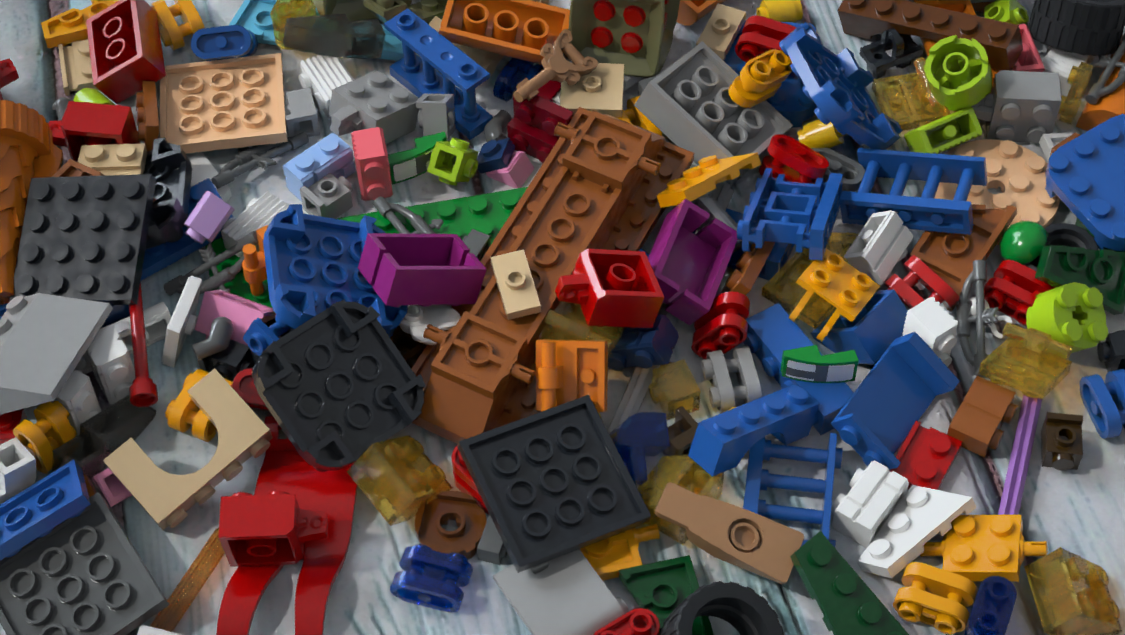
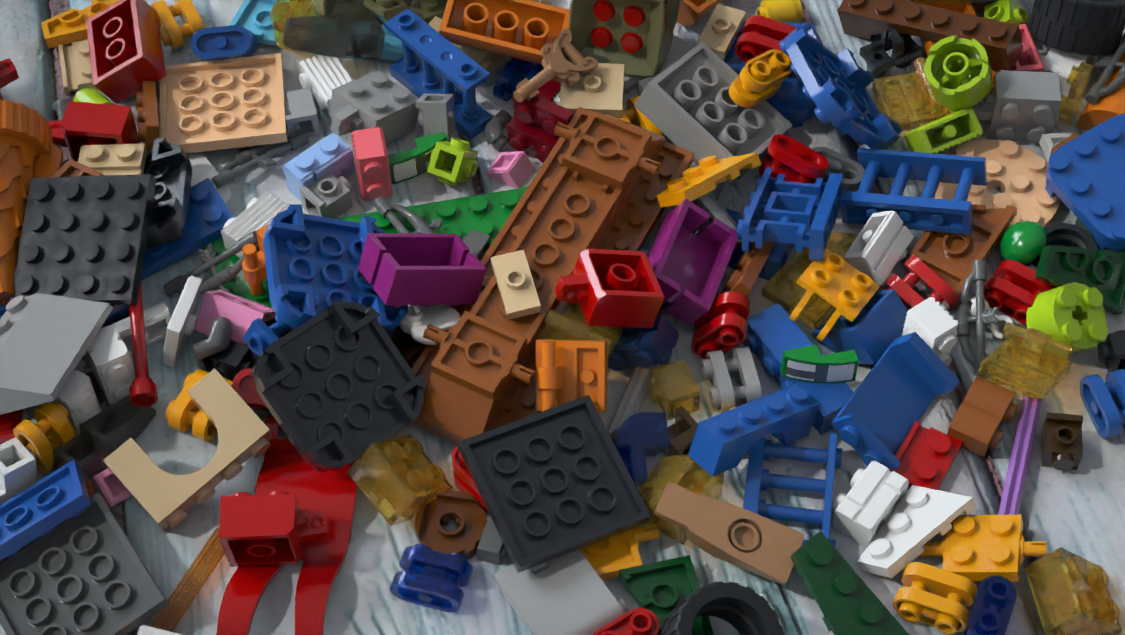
lavender brick [183,191,235,244] -> none
dark blue plate [477,138,515,174] -> none
yellow brick [797,119,847,149] -> none

